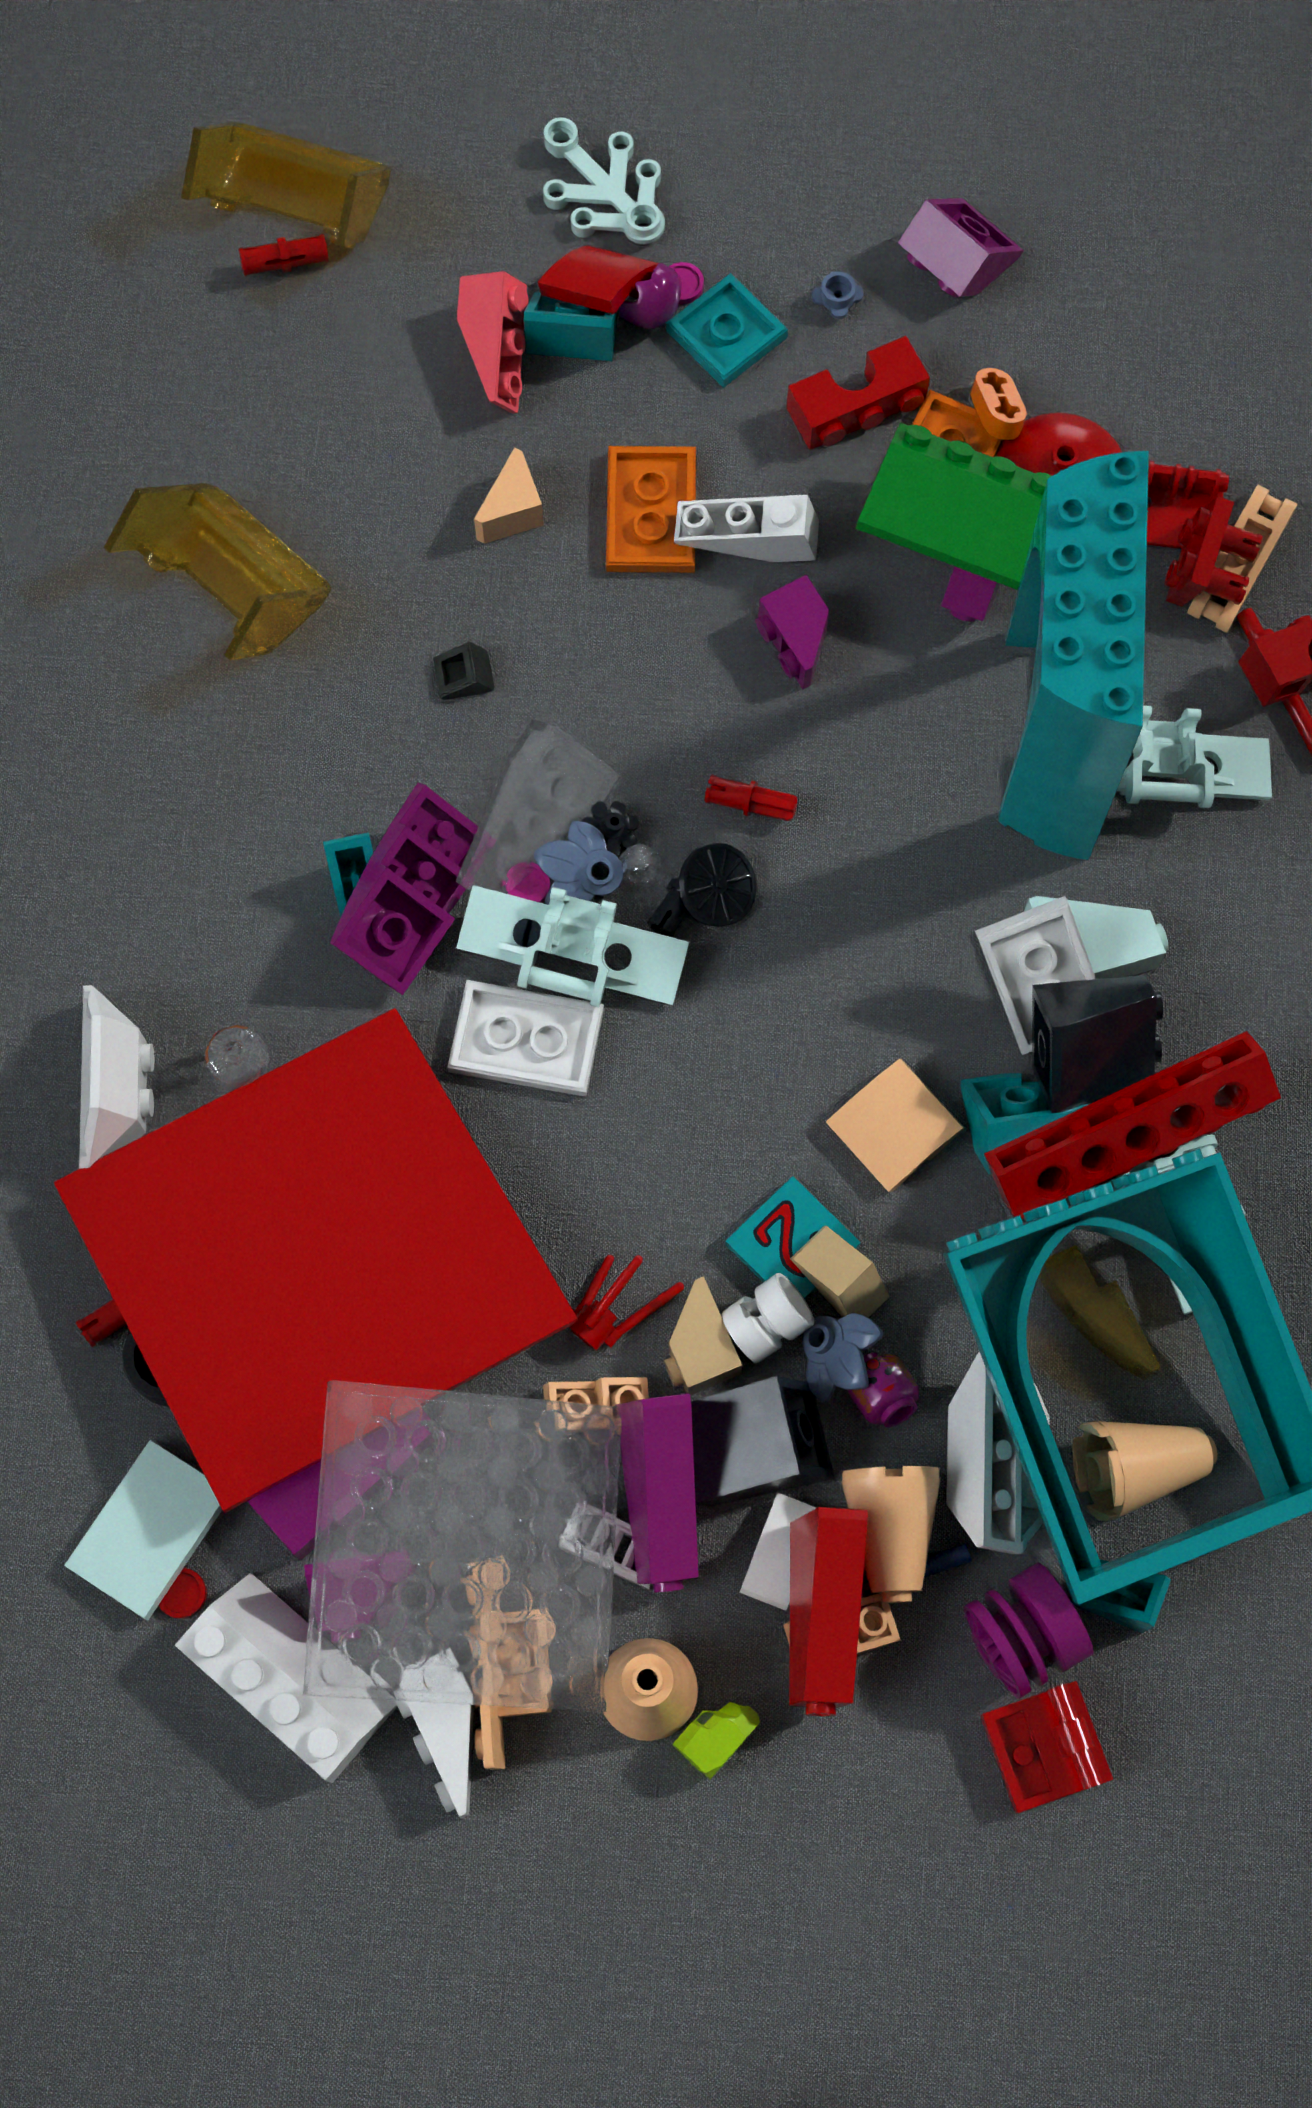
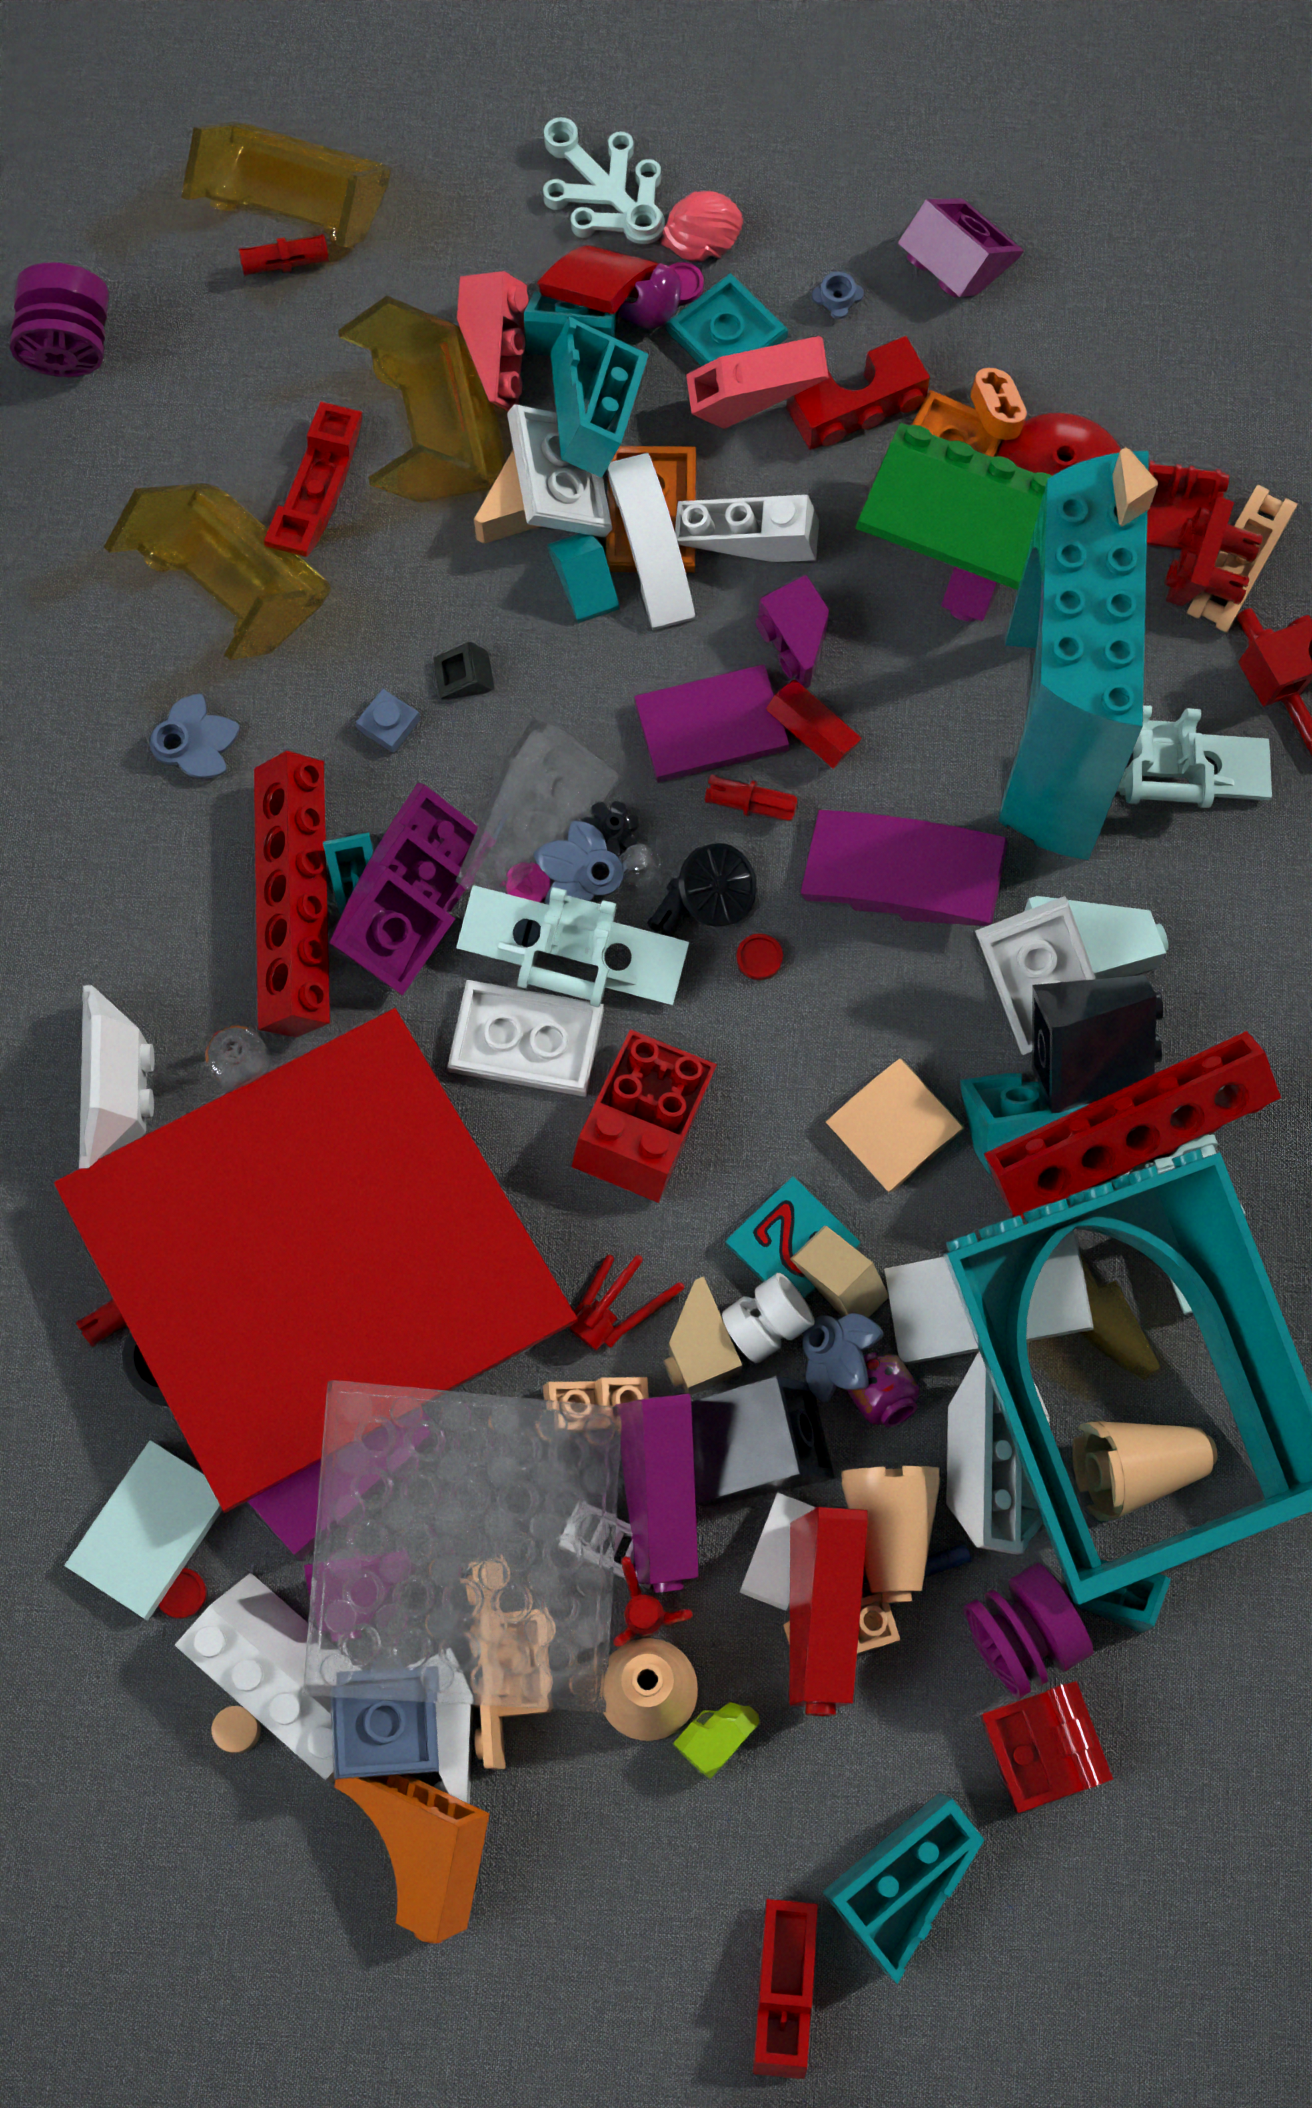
none -> magenta wheel [9,262,109,377]
none -> sand blue plate [149,694,240,778]
none -> light nougat piece [212,1706,261,1754]
none -> red brick [254,750,330,1038]
none -> red slope [264,401,363,557]
none -> sand blue plate [329,1666,439,1779]
none -> orange arch [334,1774,490,1944]
none -> clear yellow windscreen [338,295,506,503]
none -> sand blue plate [355,688,420,754]
none -> white tile [507,404,613,537]
none -> teal slope [547,533,620,623]
none -> teal wedge [550,317,649,478]
none -> red slope [571,1029,717,1203]
none -> white slope [606,453,696,631]
none -> red plant [613,1556,693,1647]
none -> magenta tile [634,664,789,783]
none -> coral hair [660,191,743,262]
none -> coral slope [686,336,829,429]
none -> red piece [736,933,783,980]
none -> red slope [752,1899,818,2079]
none -> red slope [766,679,862,769]
none -> magenta slope [800,809,1008,926]
none -> teal wedge [822,1793,984,1984]
none -> white tile [885,1231,1094,1365]
none -> light nougat slope [1112,447,1158,527]

